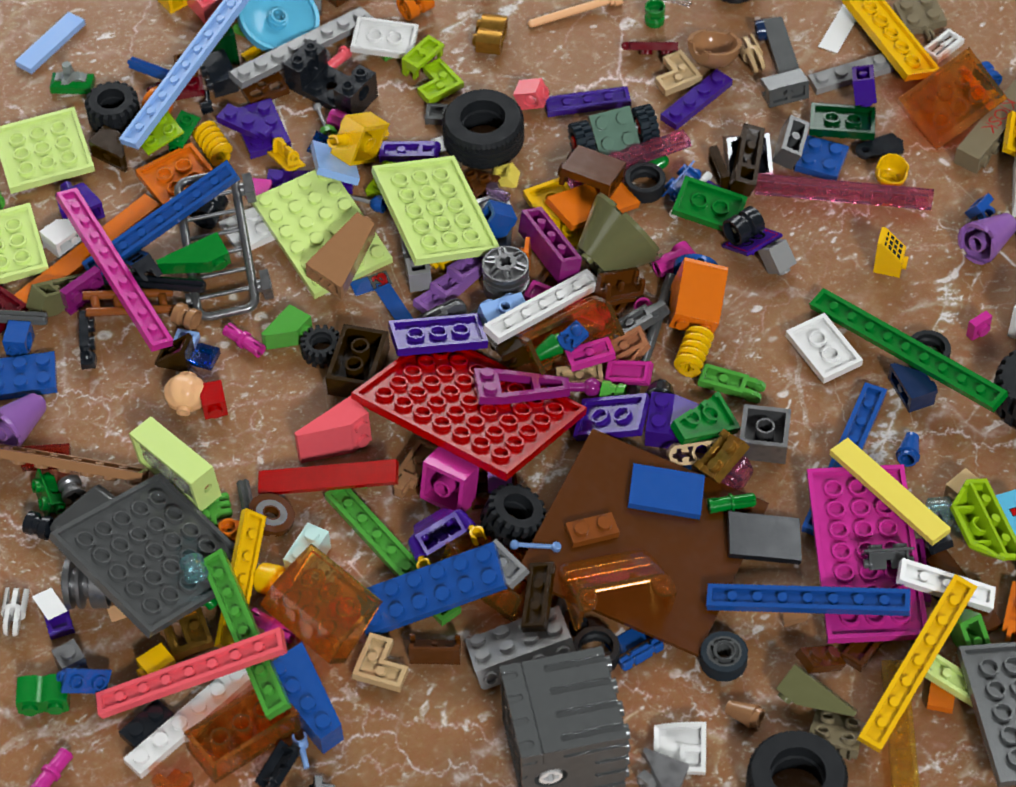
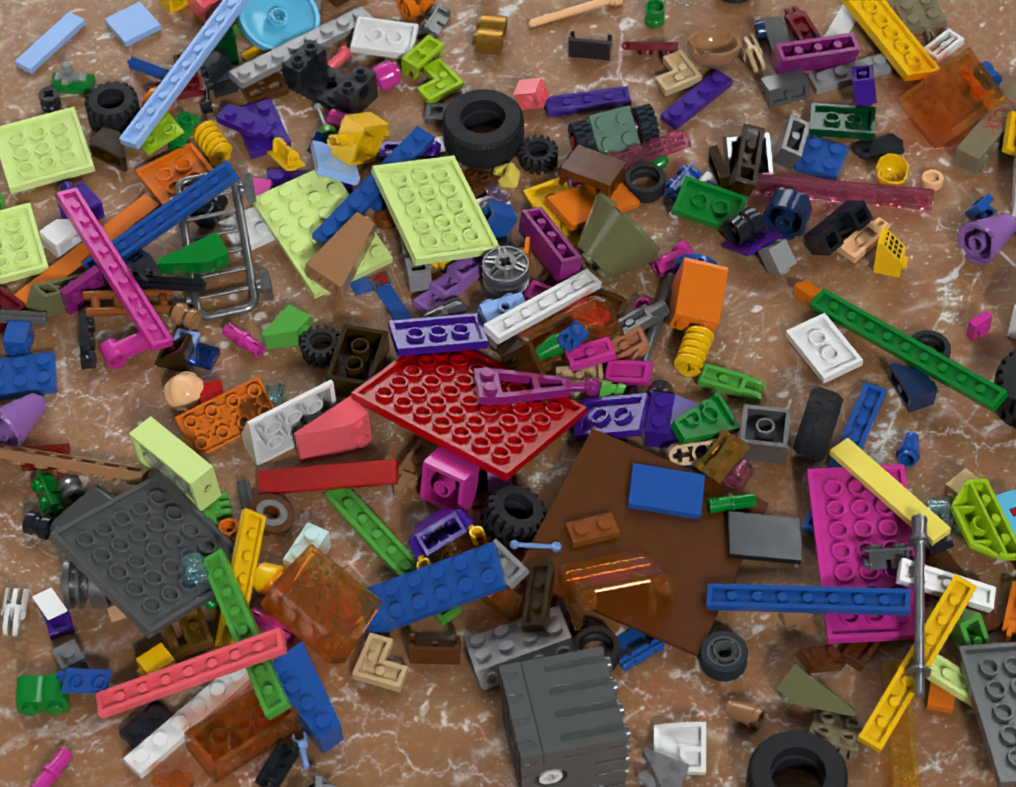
reddish brown hinge [594,267,646,306] -> none
none -> black wheel [38,86,62,113]
none -> dark pink piece [99,331,149,369]
none -> light blue tile [104,1,161,47]
none -> orange tile [174,376,275,457]
none -> white slope [241,380,337,466]
none -> clear light blue tile [265,383,288,407]
none -> blue plate [312,126,435,246]
none -> dark pink head [372,60,402,91]
none -> clear orange plate [375,209,396,230]
none -> hinge [418,0,451,39]
none -> black tyre [519,135,558,175]
none -> black hinge [568,31,612,61]
none -> dark blue brick [762,187,812,240]
none -> magenta brick [770,32,860,74]
none -> dark red hinge [784,5,821,41]
none -> orange slope [793,280,822,306]
none -> black tyre [793,387,844,461]
none -> black arch [803,200,873,256]
none -> light nougat hinge [837,217,890,264]
none -> flat silver bar [908,514,931,698]
none -> light nougat tile [921,170,944,191]

